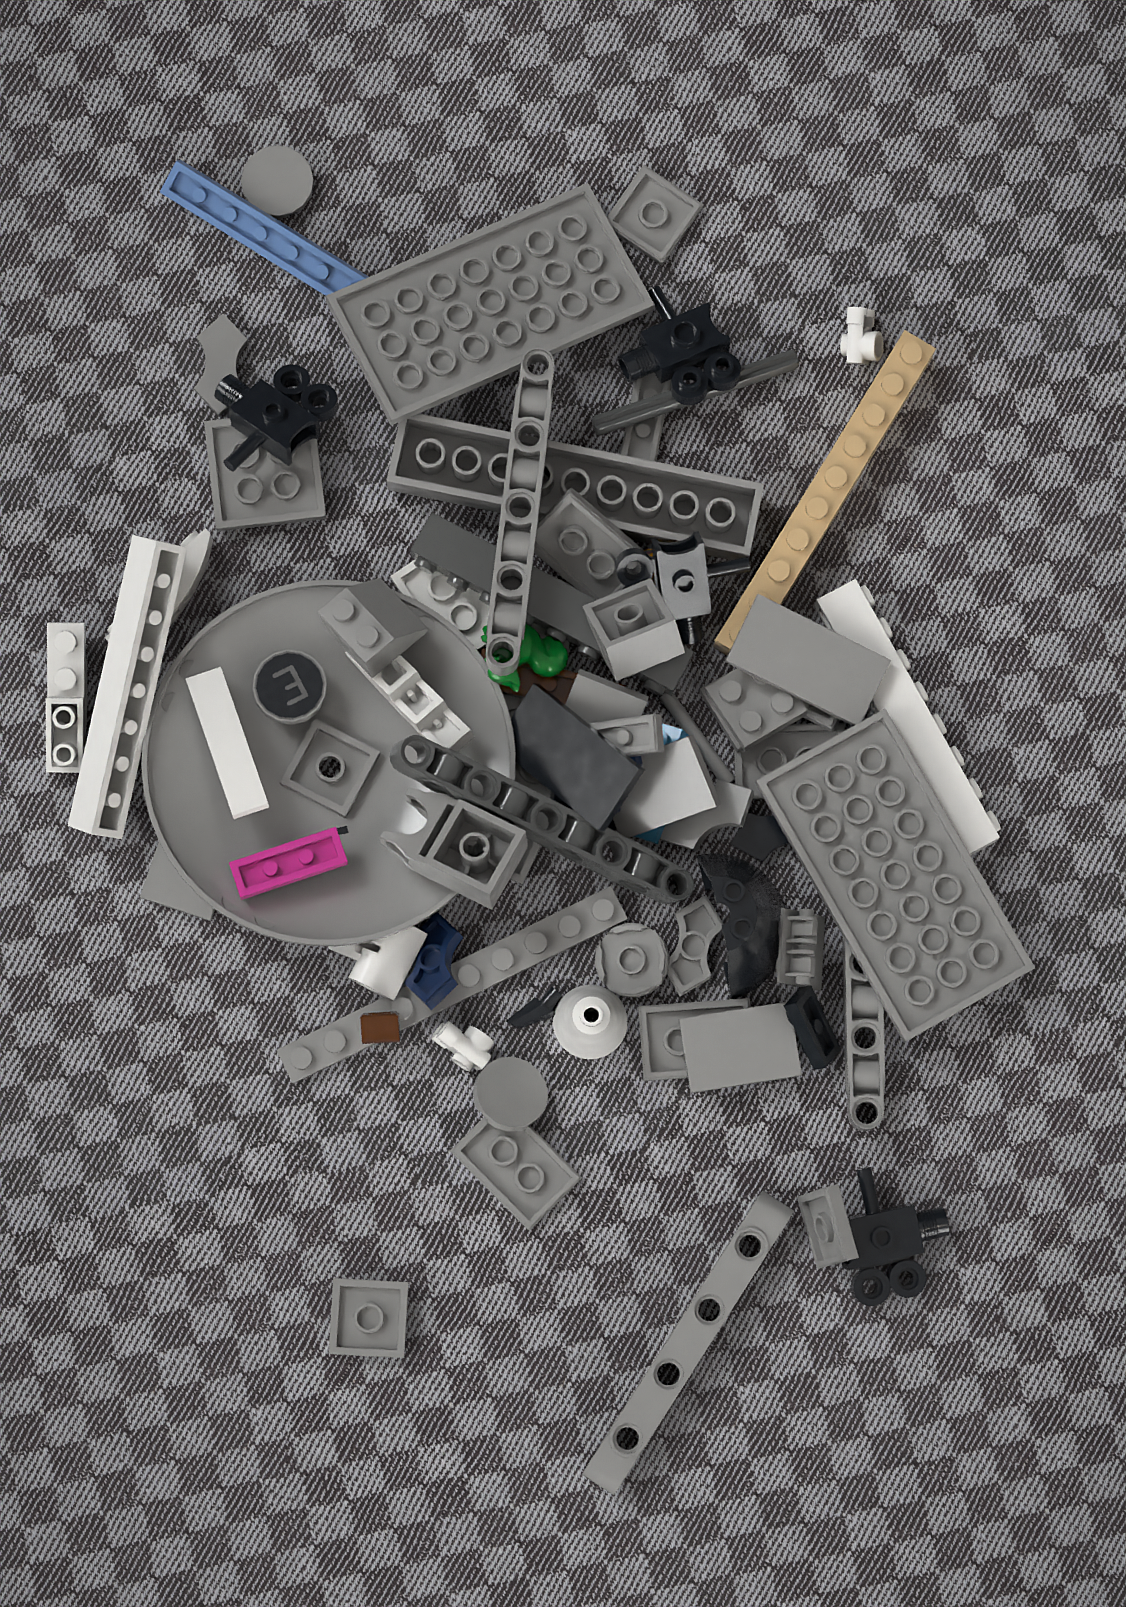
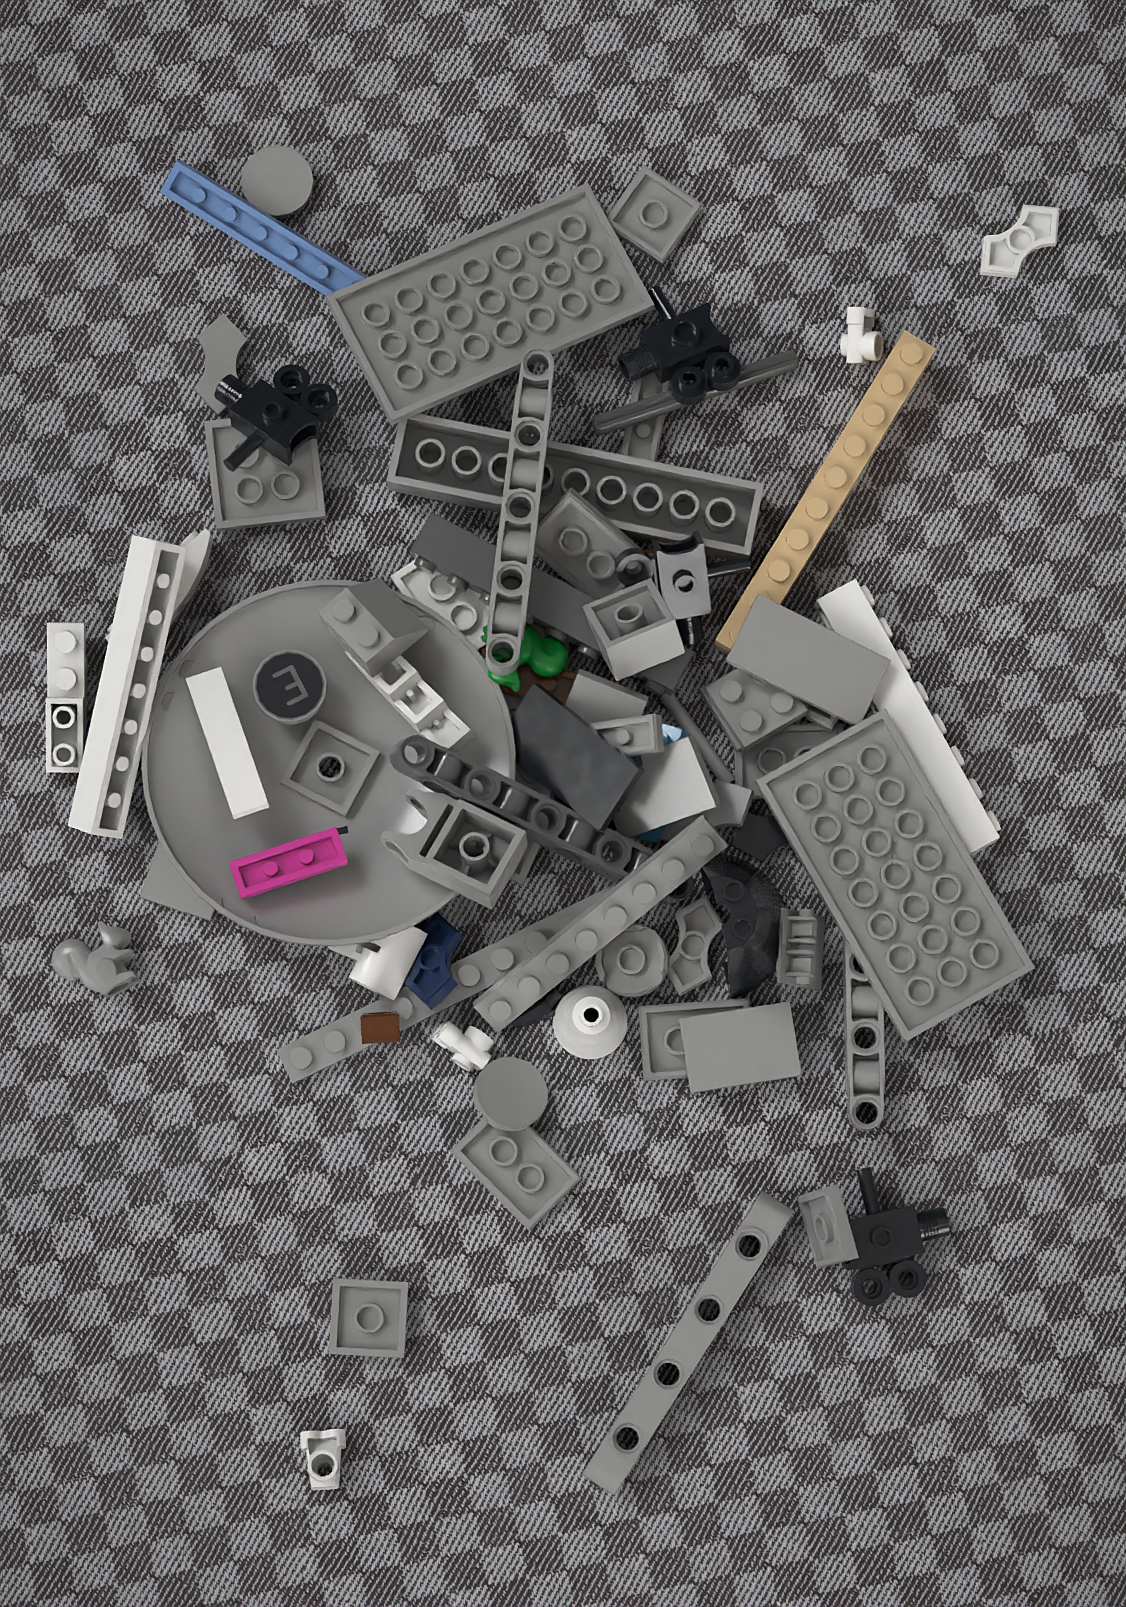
black plate [784,985,841,1070] -> none
none -> light grey animal [51,921,140,997]
none -> white plate [300,1429,346,1490]
none -> light grey plate [473,814,728,1033]
none -> white tile [980,204,1060,278]

